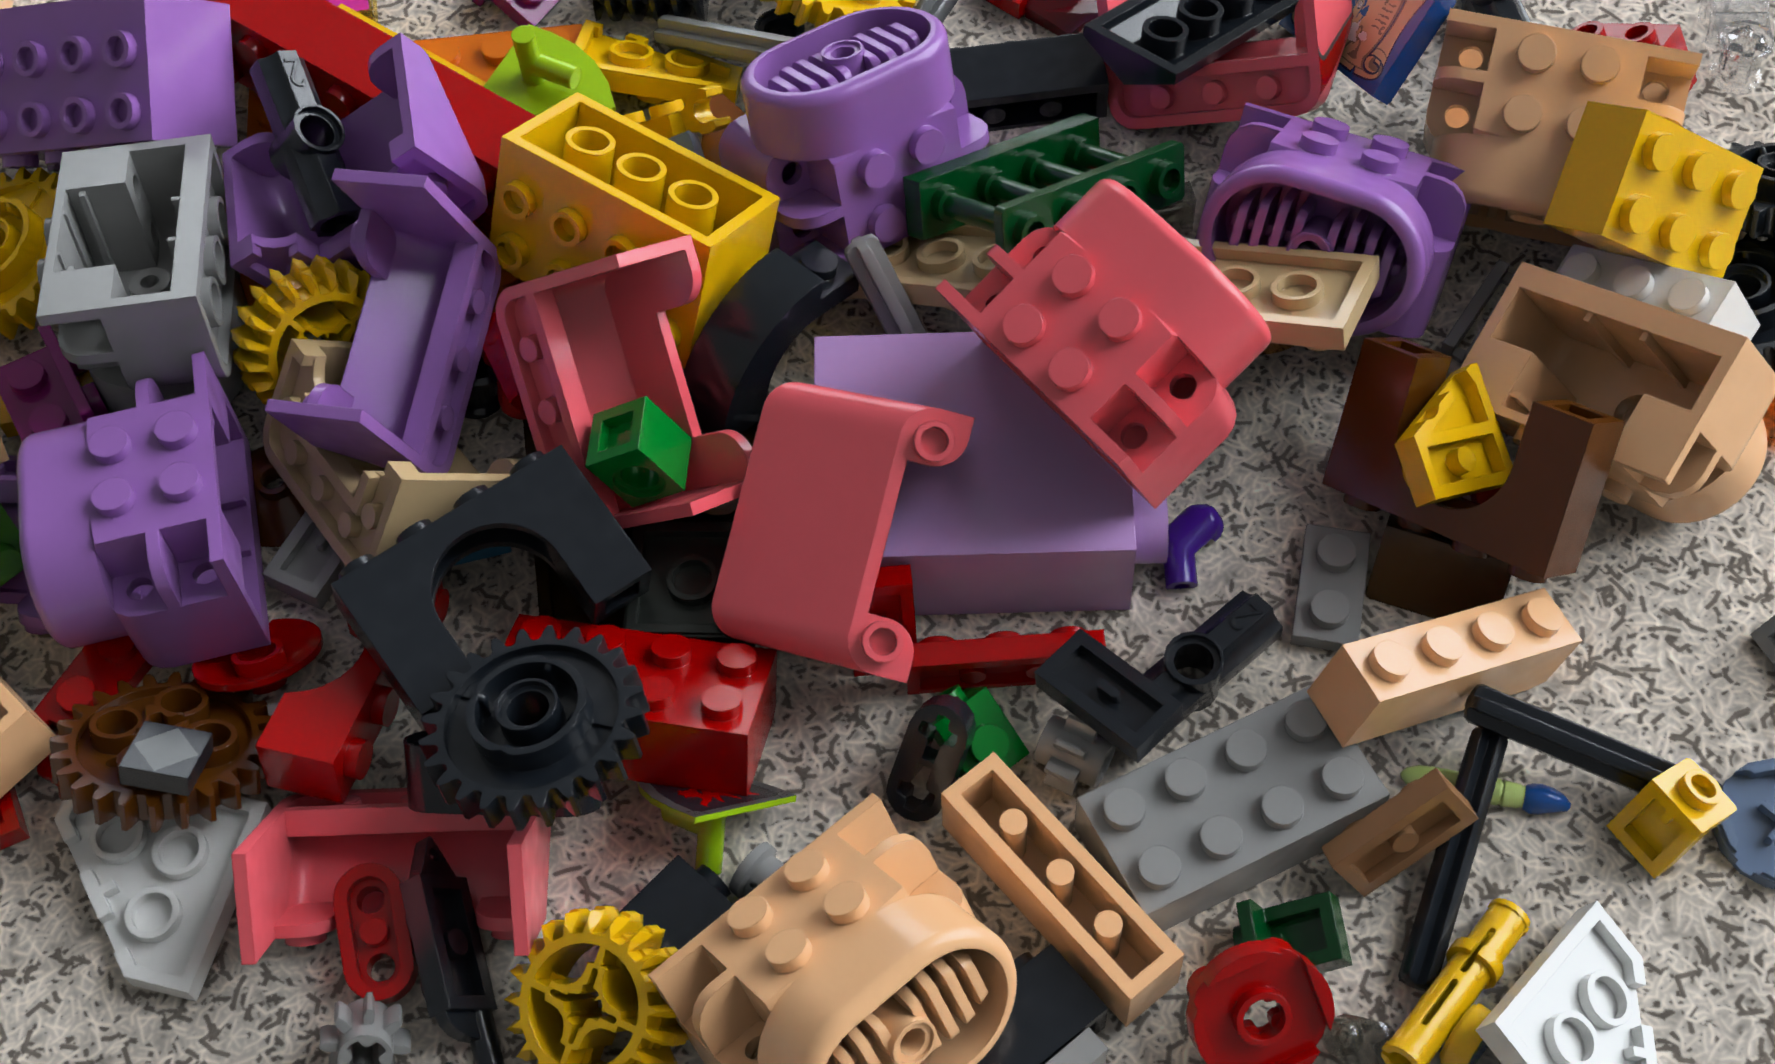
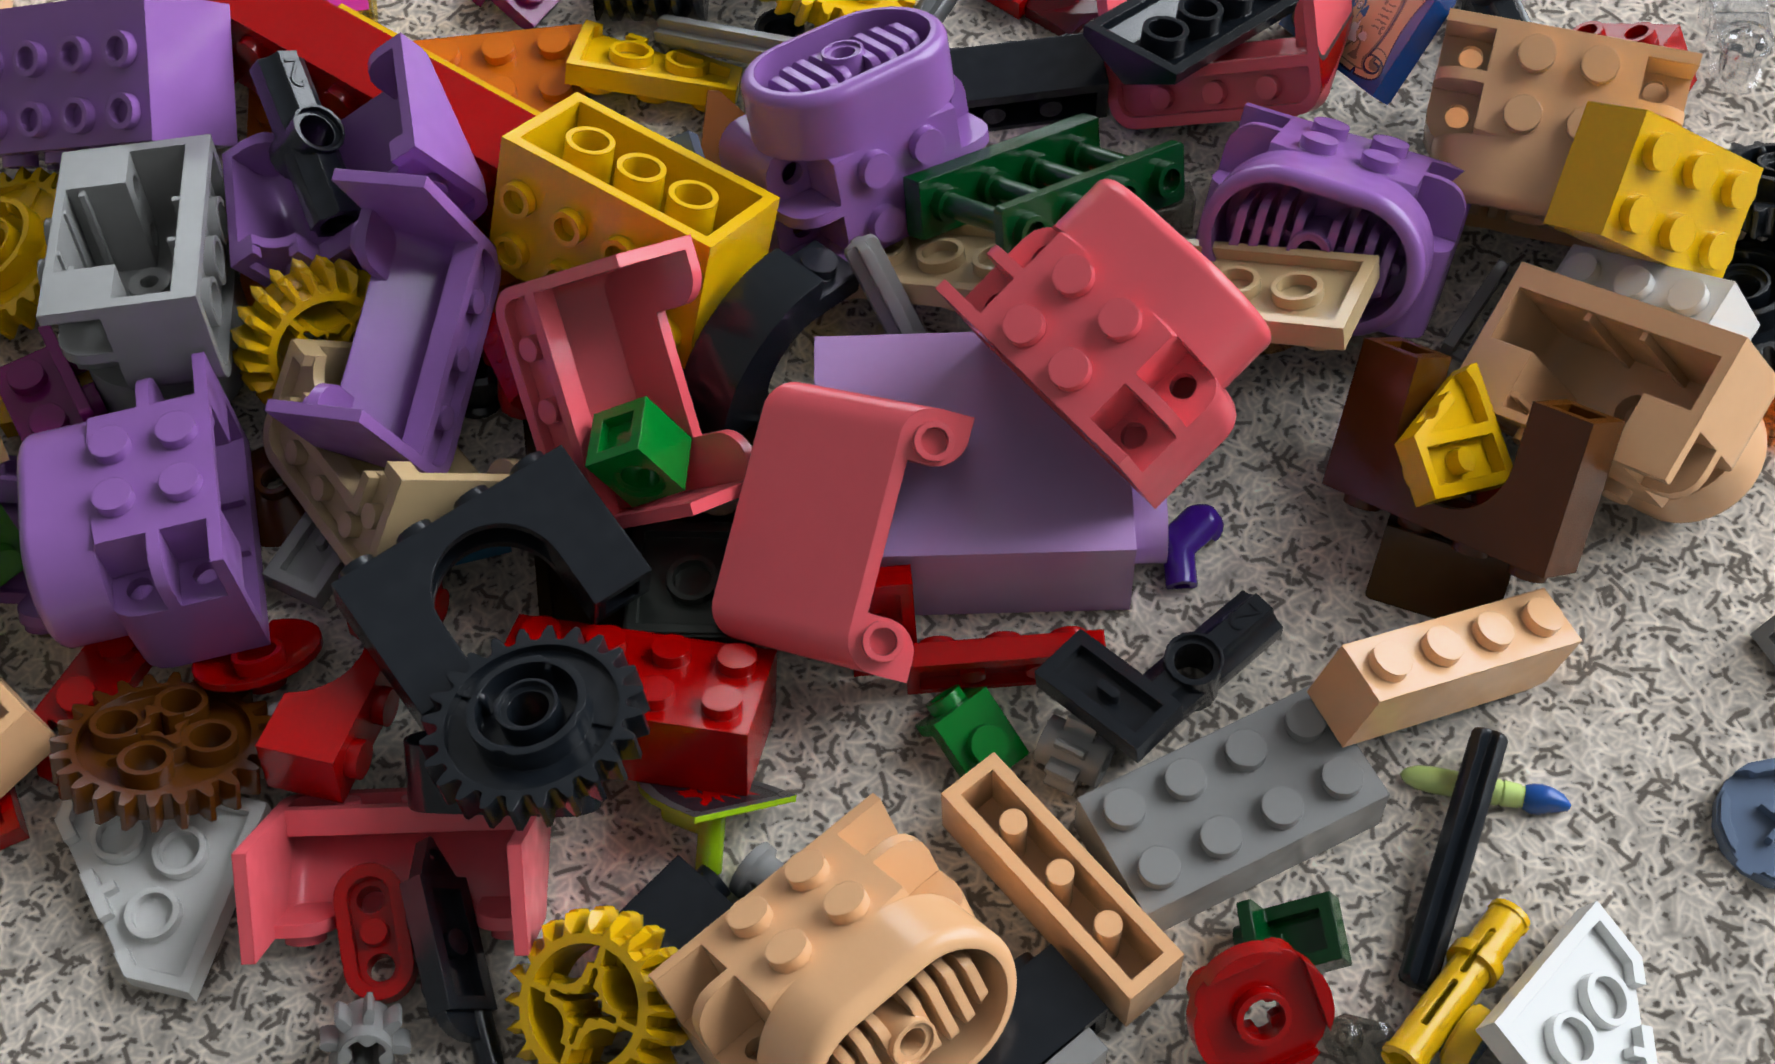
black tile [119,721,213,796] -> none
lime shield [483,24,616,116] -> none
yellow plate [623,84,731,139] -> none
black beam [886,694,976,822] -> none
light grey plate [1290,524,1371,651] -> none
medium nougat plate [1321,768,1479,897] -> none
black axle [1463,684,1723,793] -> none
yellow bracket [1606,758,1737,879] -> none

